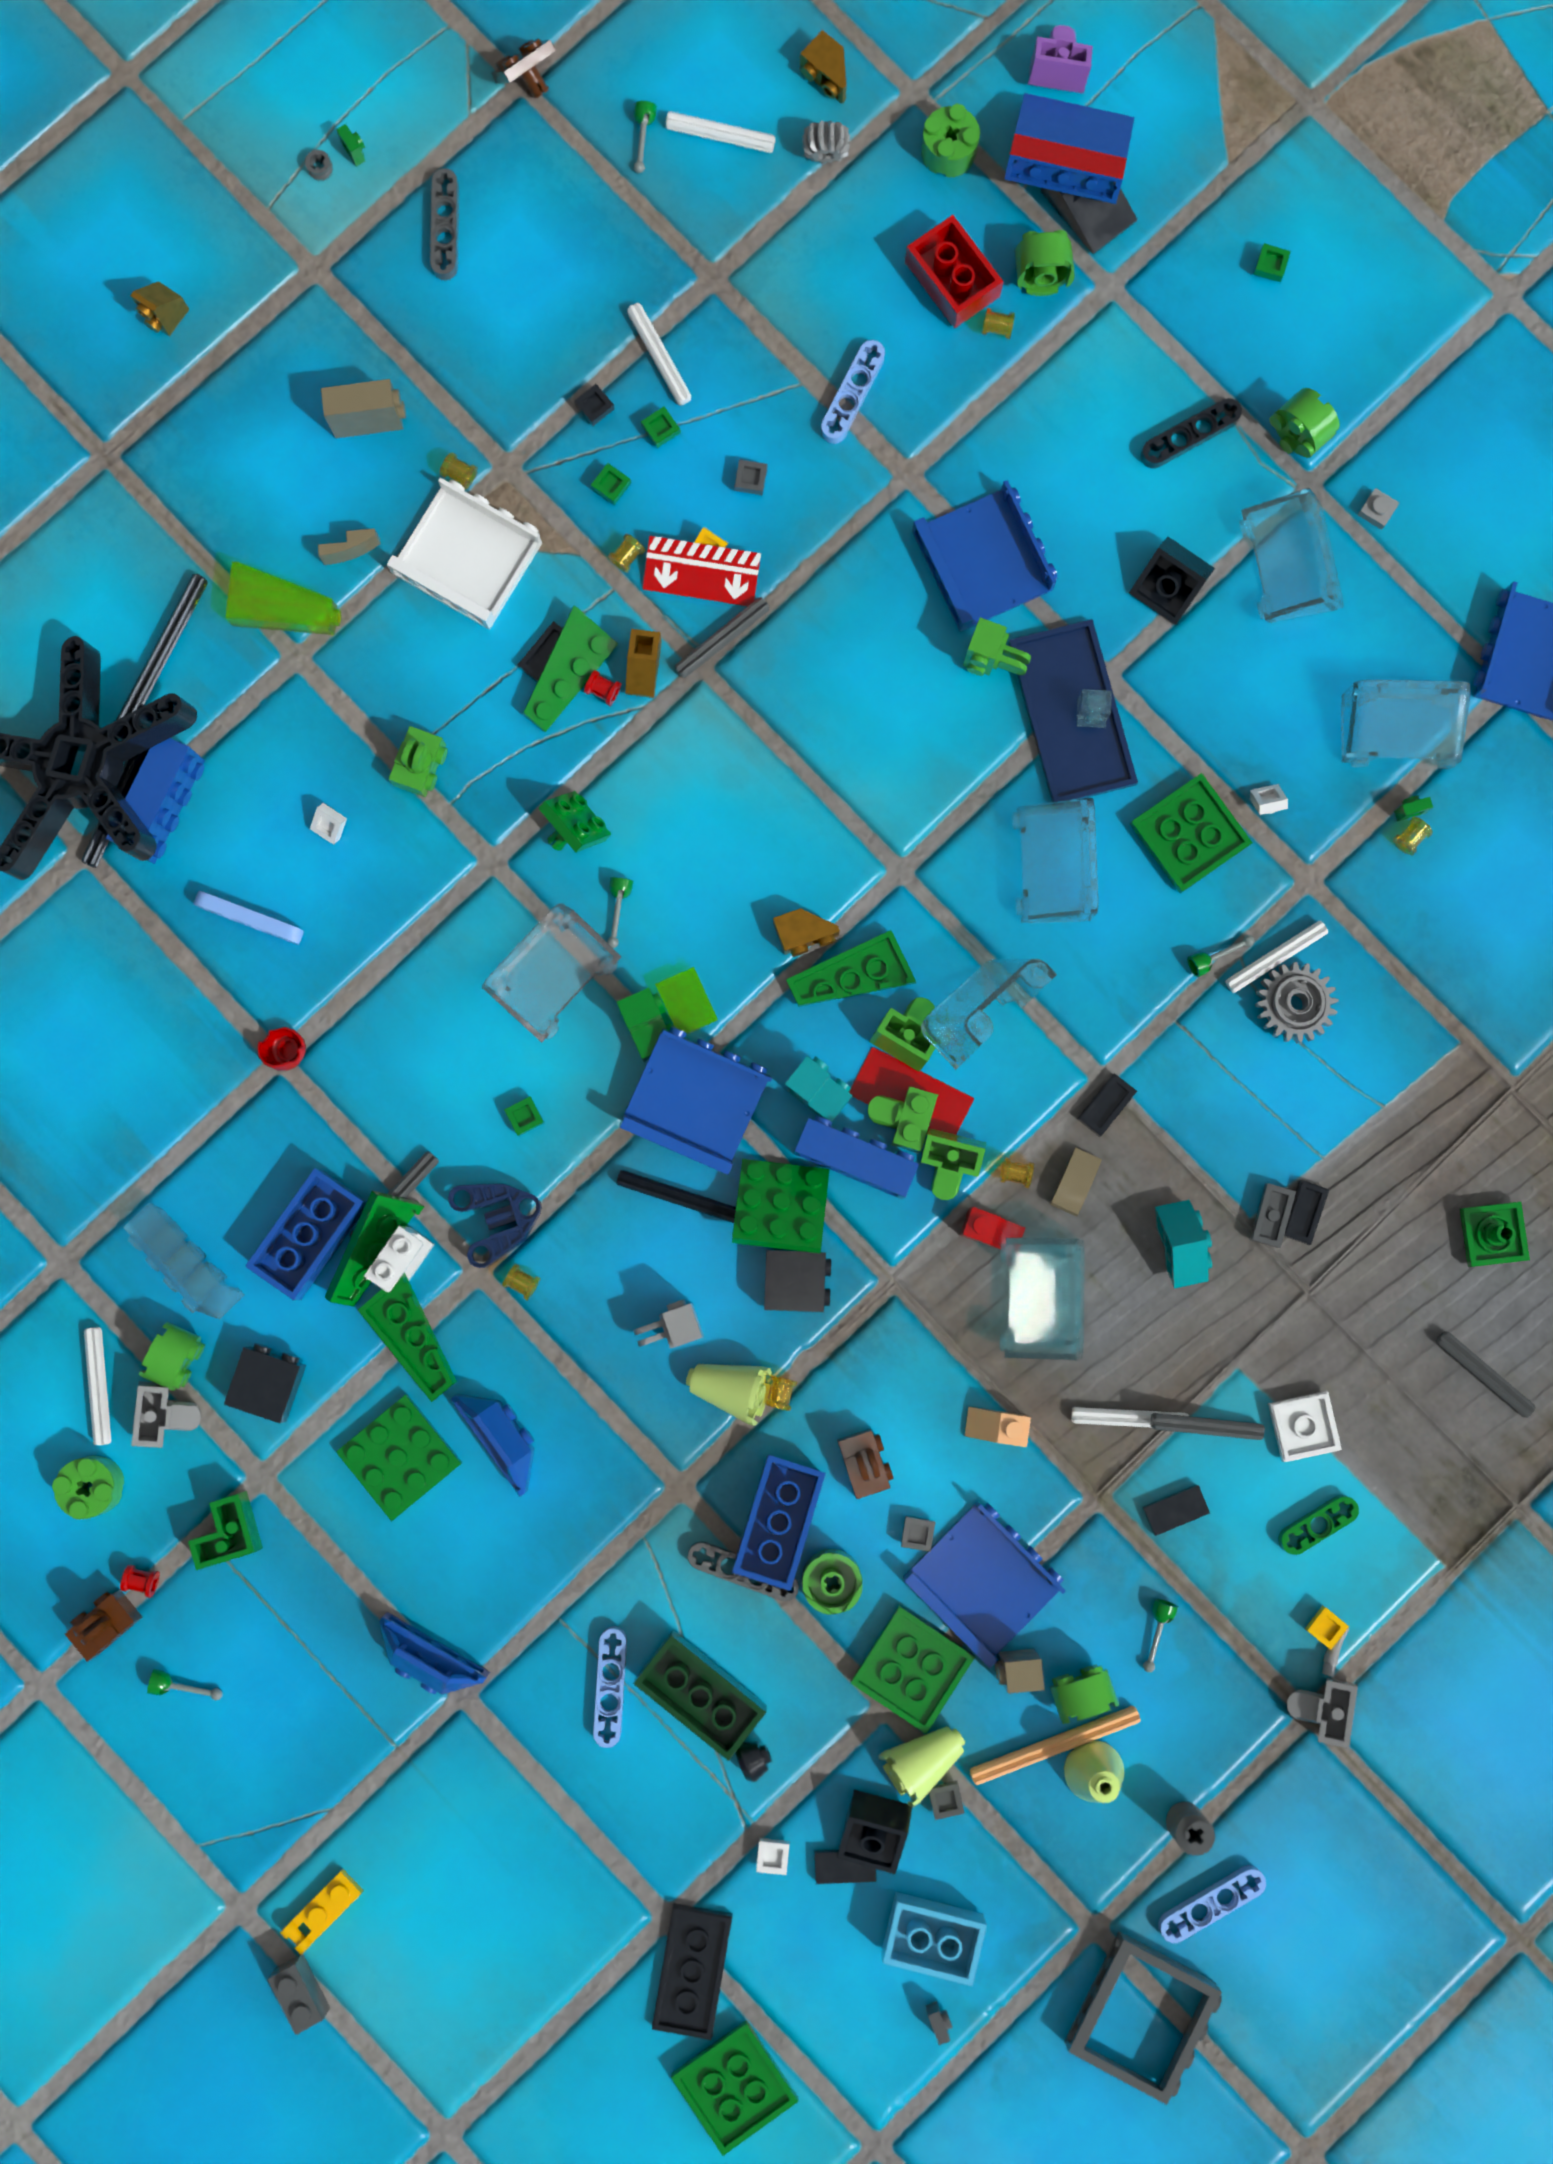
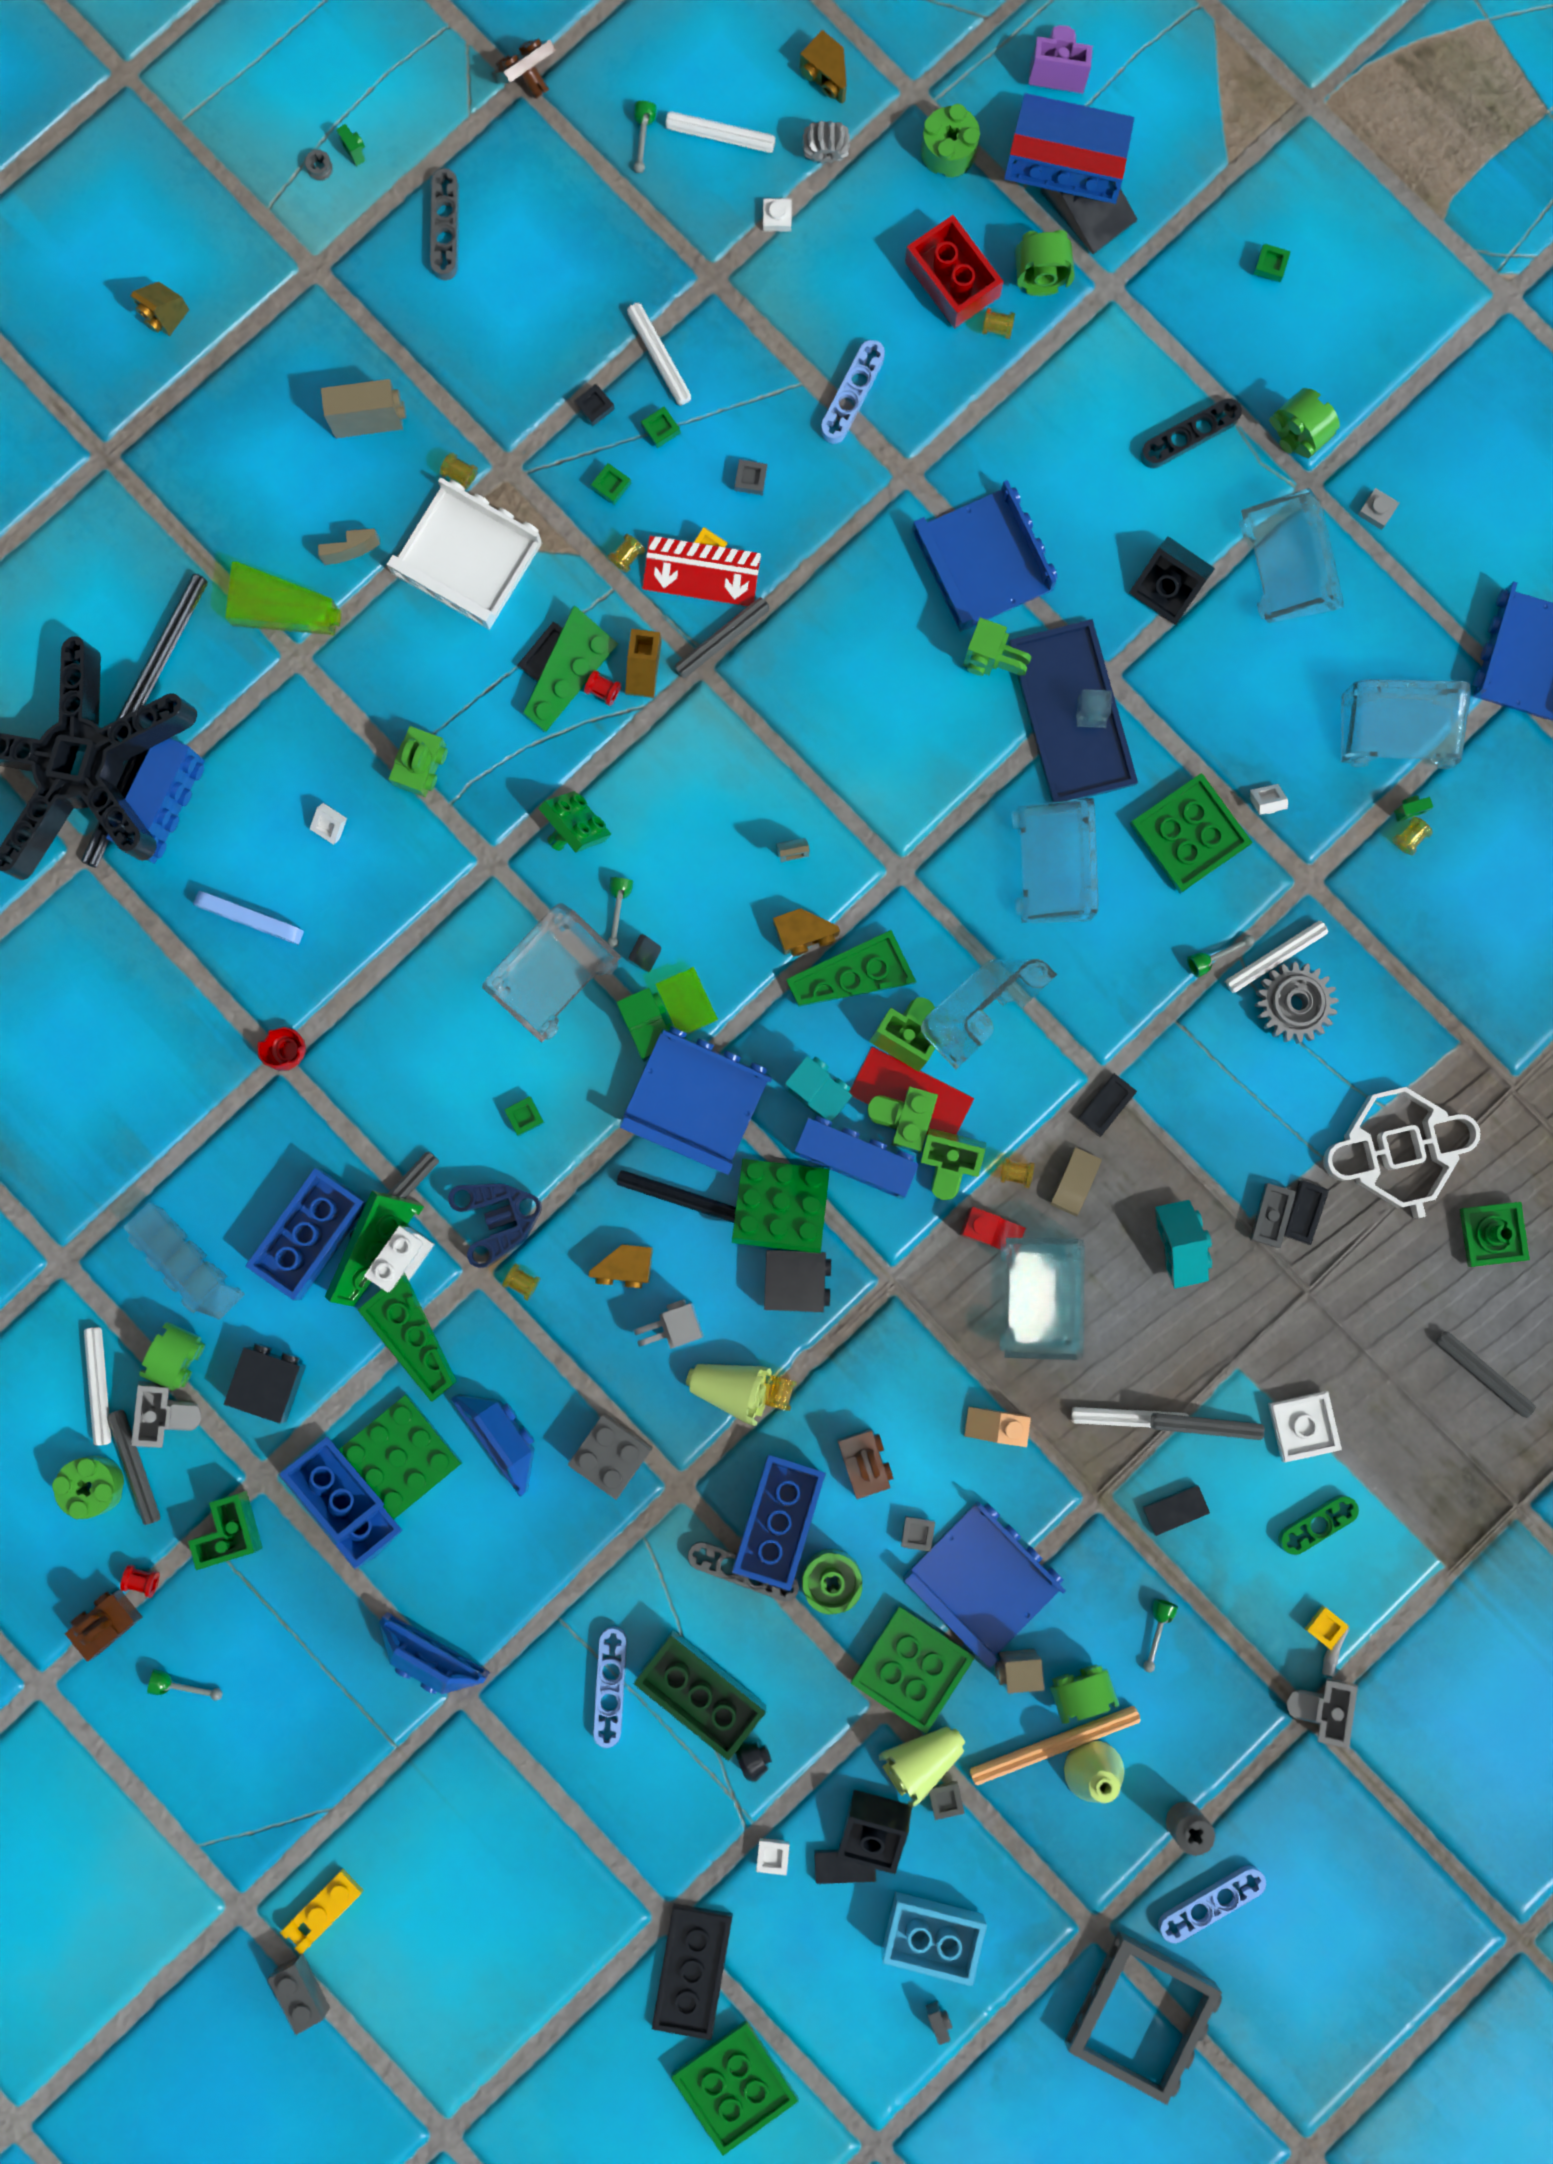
none -> dark grey axle [107,1410,160,1525]
none -> blue slope [279,1437,402,1570]
none -> dark grey brick [568,1414,653,1500]
none -> pearl gold slope [589,1245,653,1288]
none -> black slope [628,934,661,972]
none -> white plate [763,199,792,232]
none -> slope [776,838,810,862]
none -> white piece [1323,1087,1480,1219]

